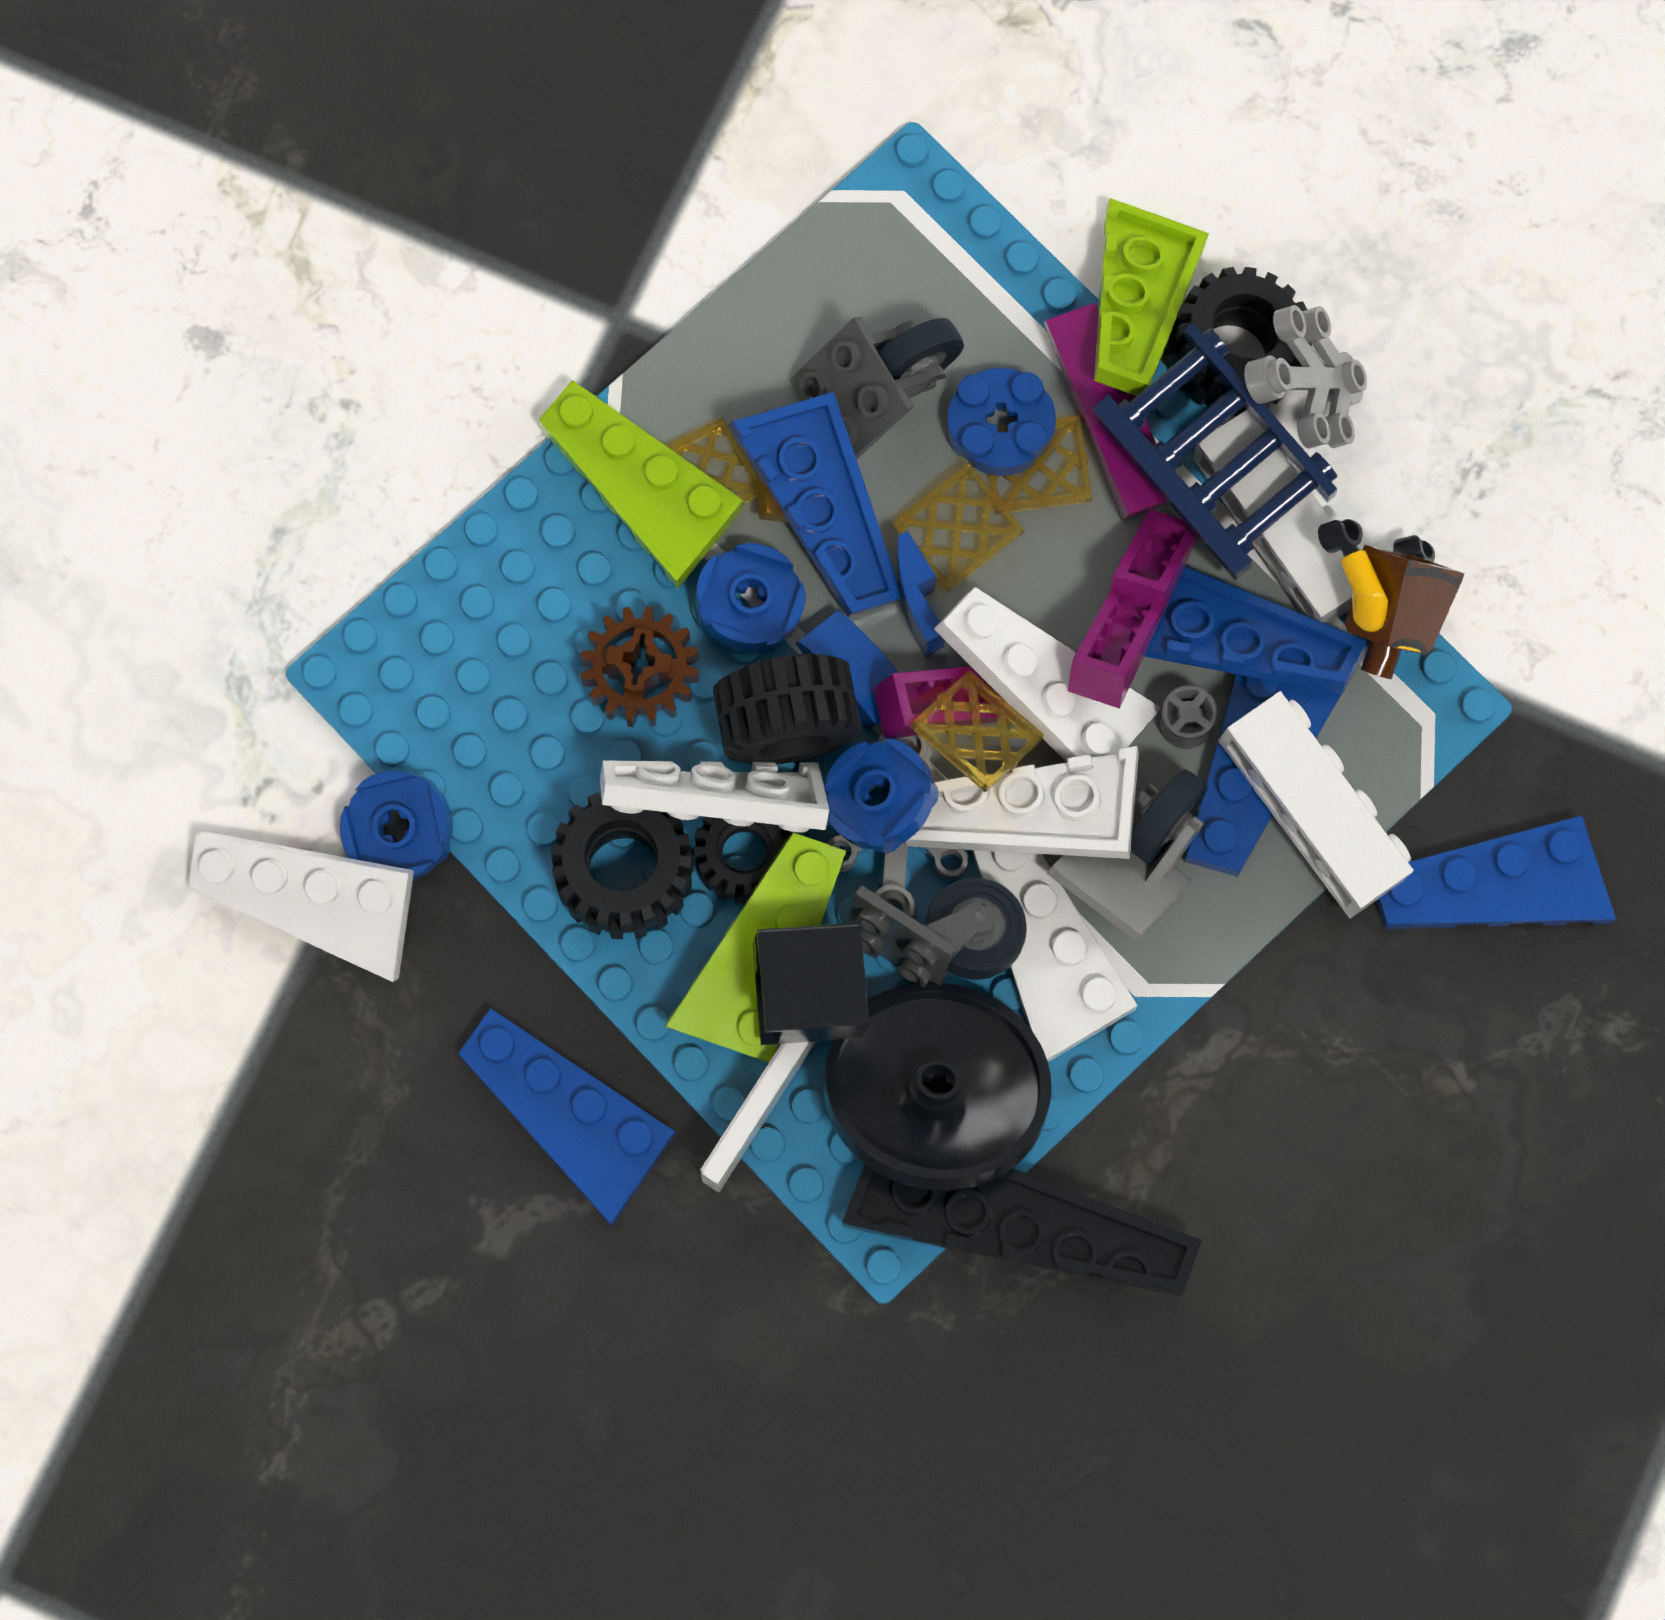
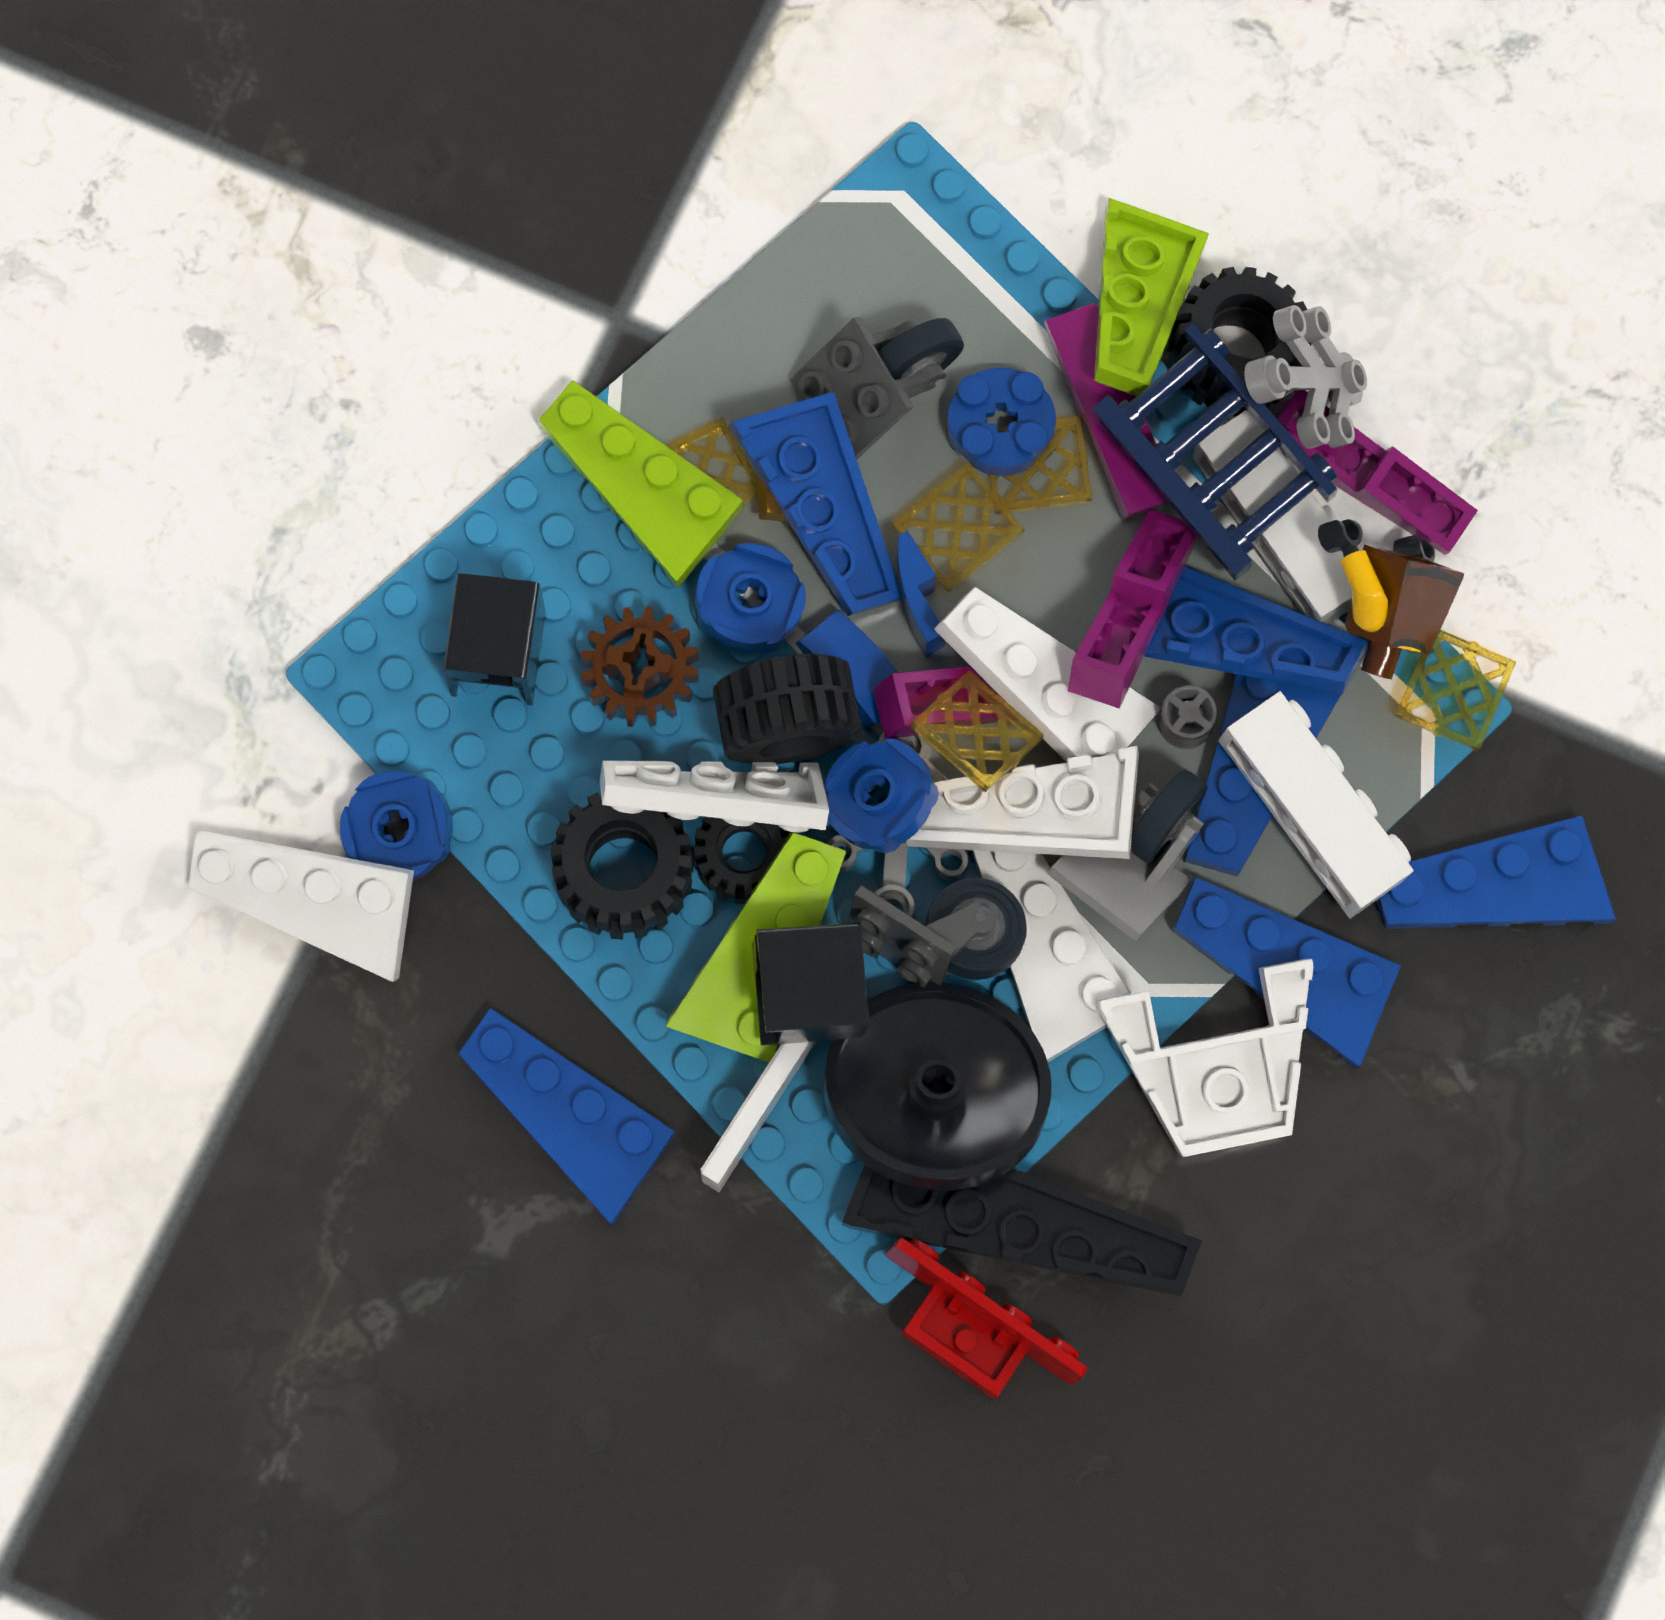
none -> black piece [443,573,546,706]
none -> red bracket [885,1237,1088,1400]
none -> white wing [1096,958,1314,1157]
none -> blue wing [1172,877,1401,1069]
none -> magenta slope [1274,390,1478,555]
none -> clear yellow window [1395,630,1517,752]

